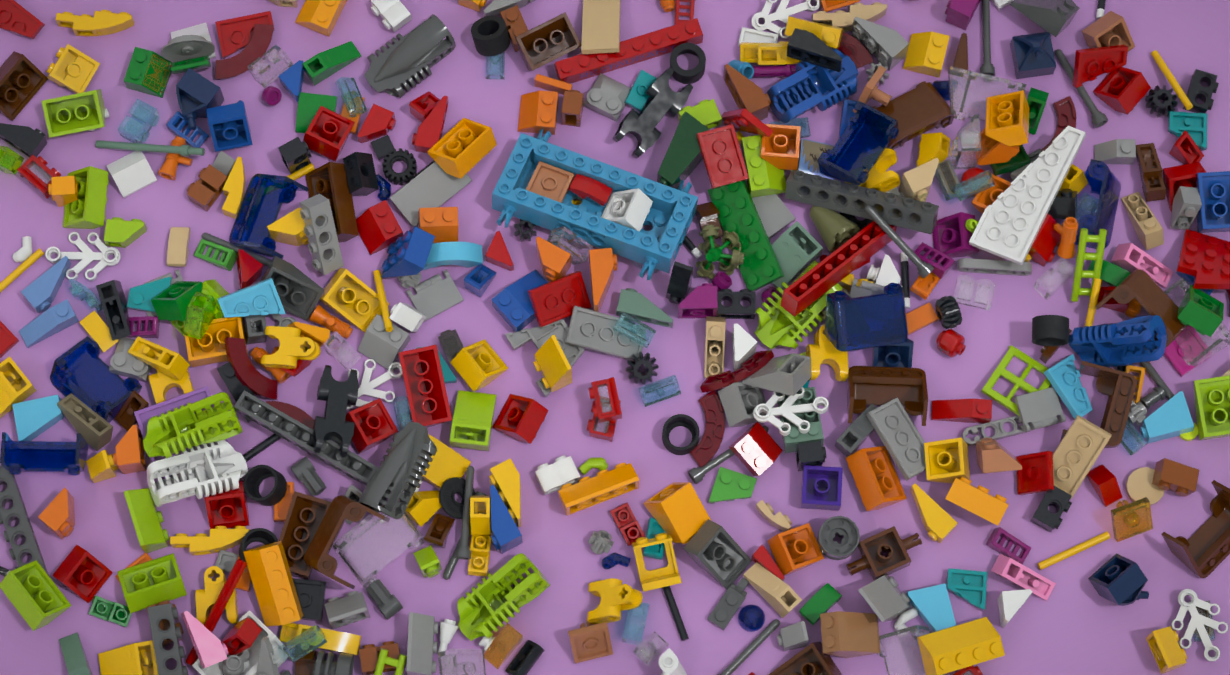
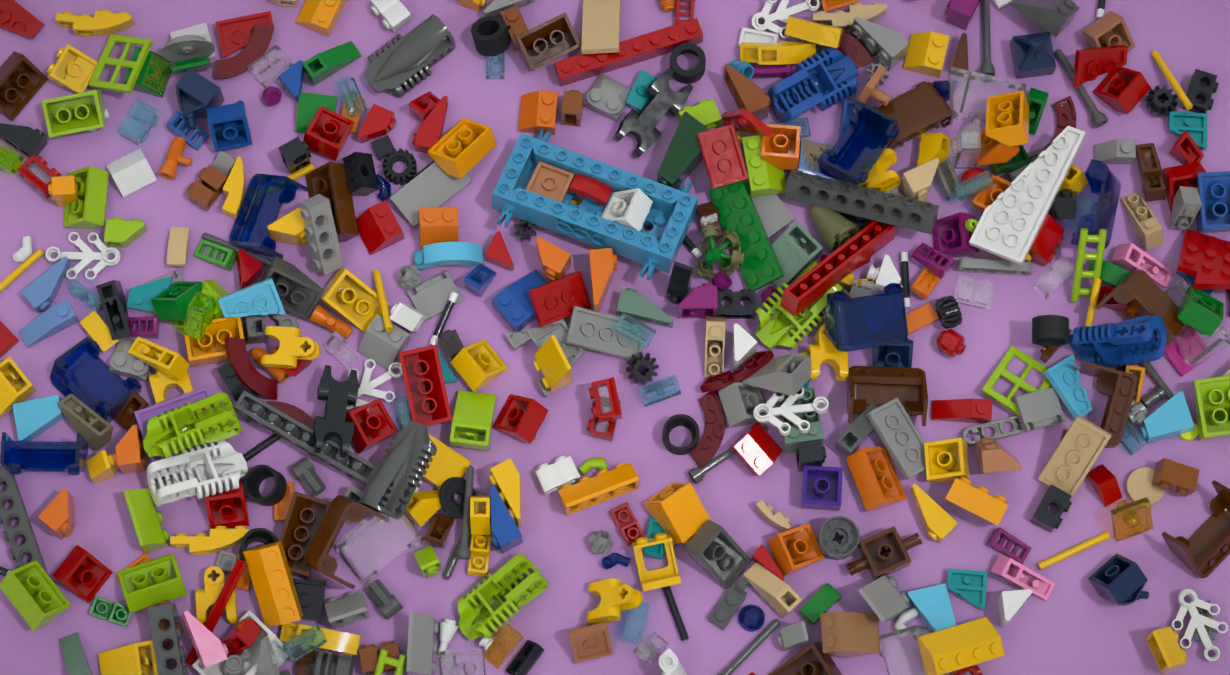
sand green bar [95,140,205,156] -> none
light orange slope [287,322,330,347] -> none
blue slope [381,226,435,278] -> none
orange tile [535,74,573,95] -> none
clear piece [547,226,593,265] -> none
bright green wing [708,467,757,504] -> none
black slope [787,28,842,72] -> none
dark grey piece [865,205,934,278] -> none
red tile [1016,451,1054,495] -> none
orange piece [1054,217,1078,259] -> none
none -> lime window [88,34,153,94]
none -> black bar [429,292,459,345]

